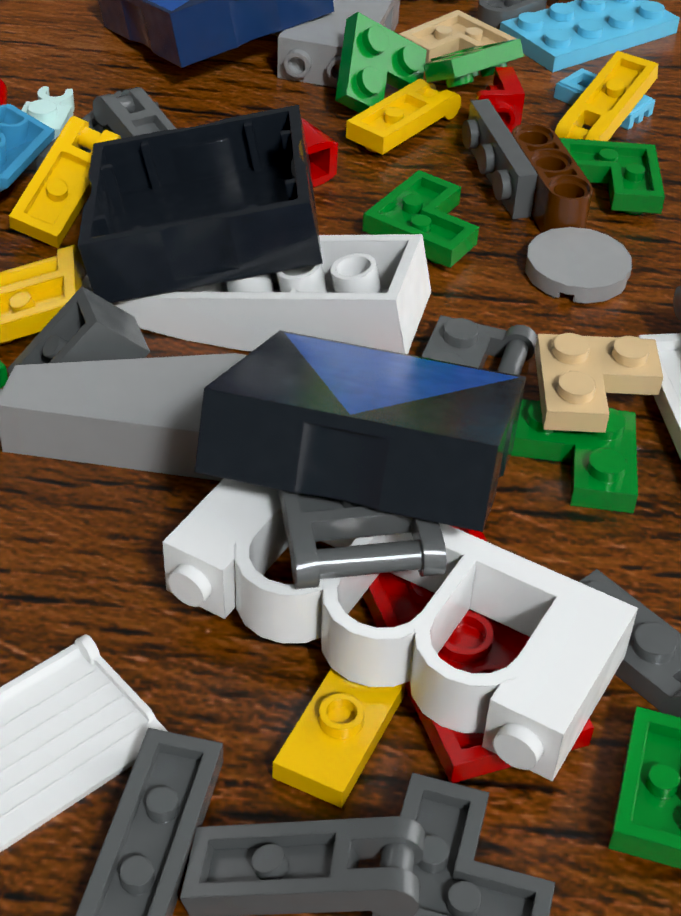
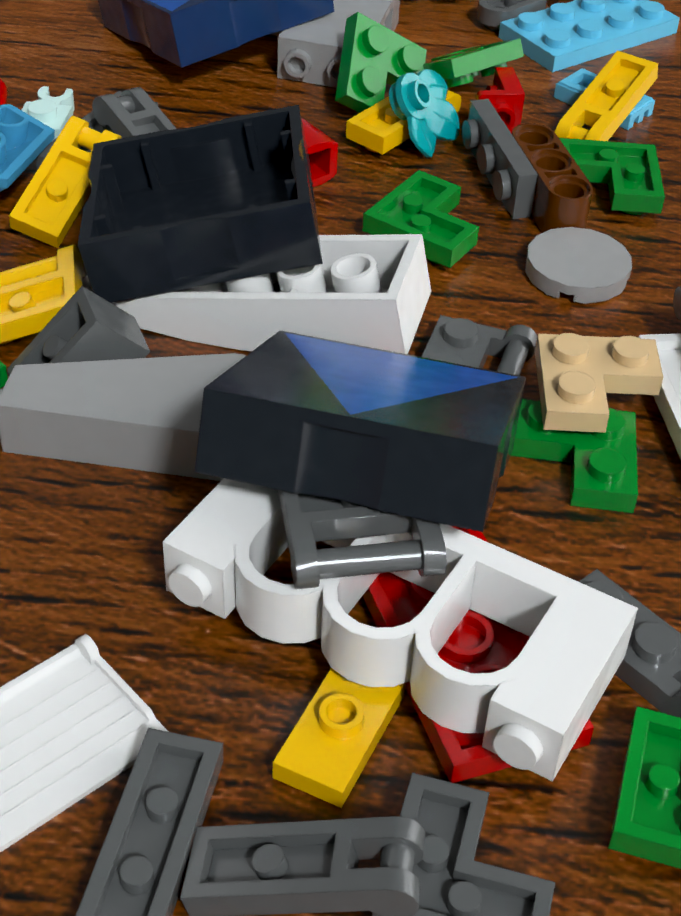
tan plate [399,10,517,64] -> none
none -> teal plate [389,69,460,158]

